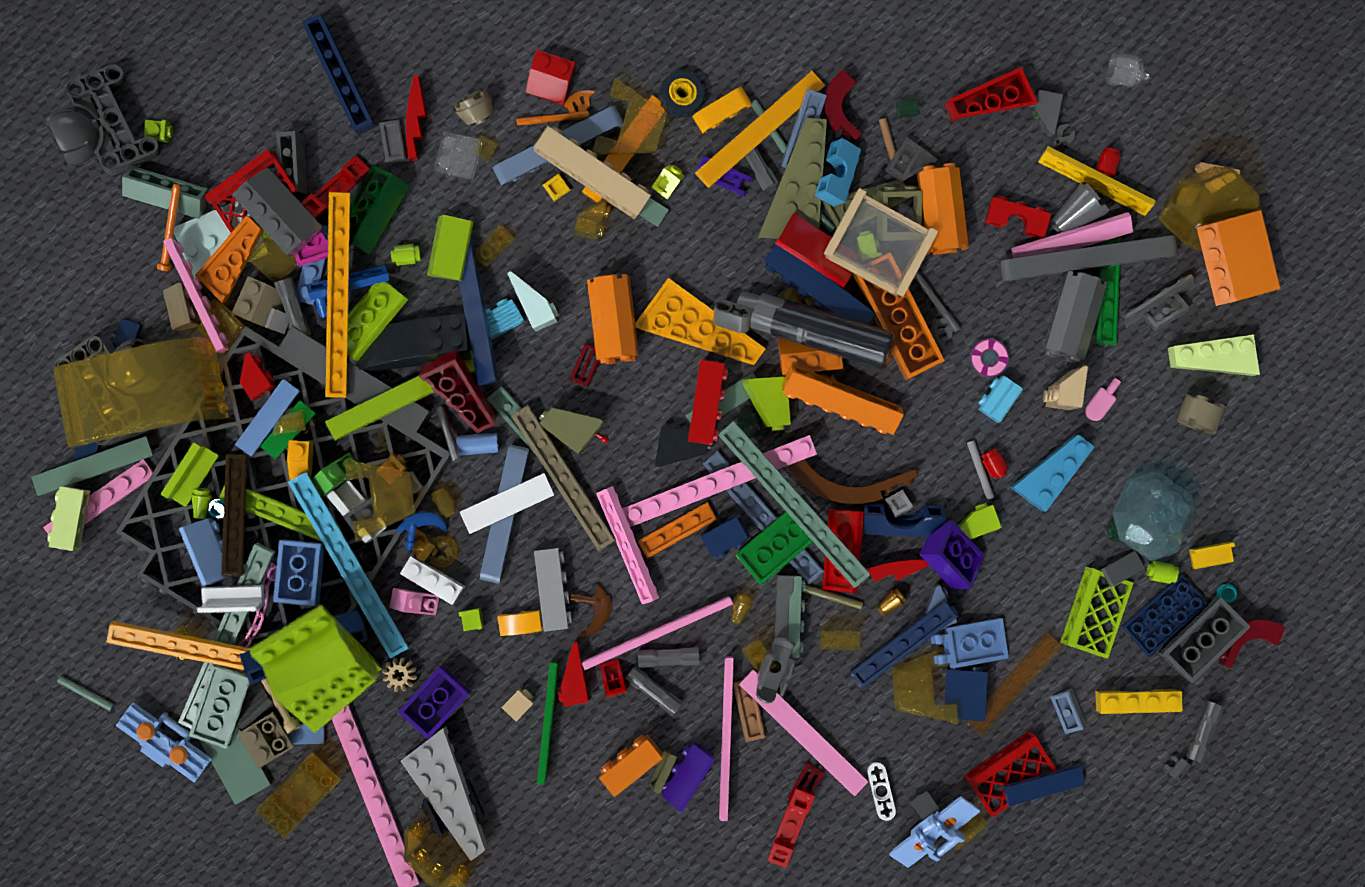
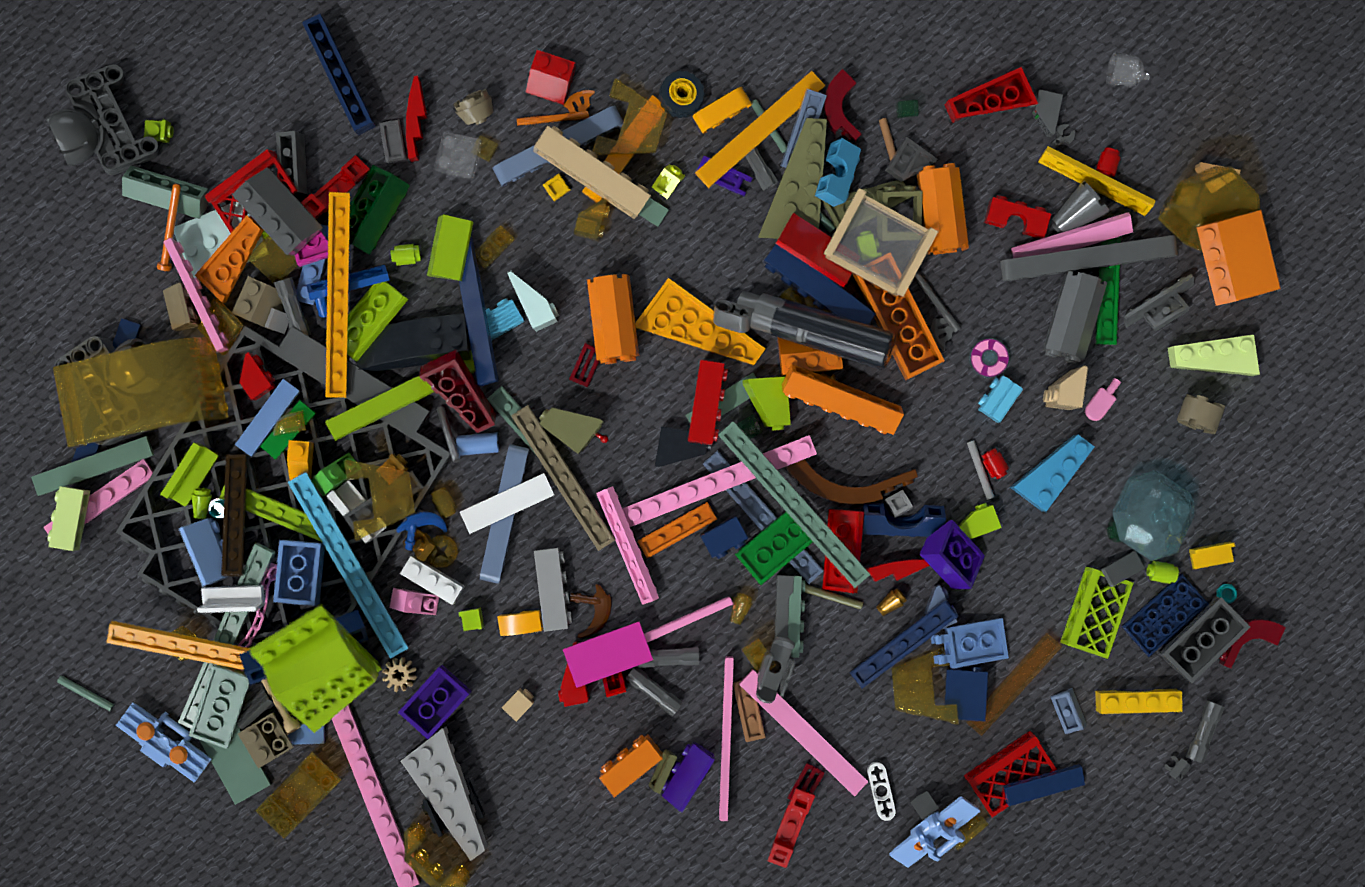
green tile [537,661,559,785] -> none
clear yellow panel [819,629,862,650] -> none
none -> dark pink tile [563,621,653,688]

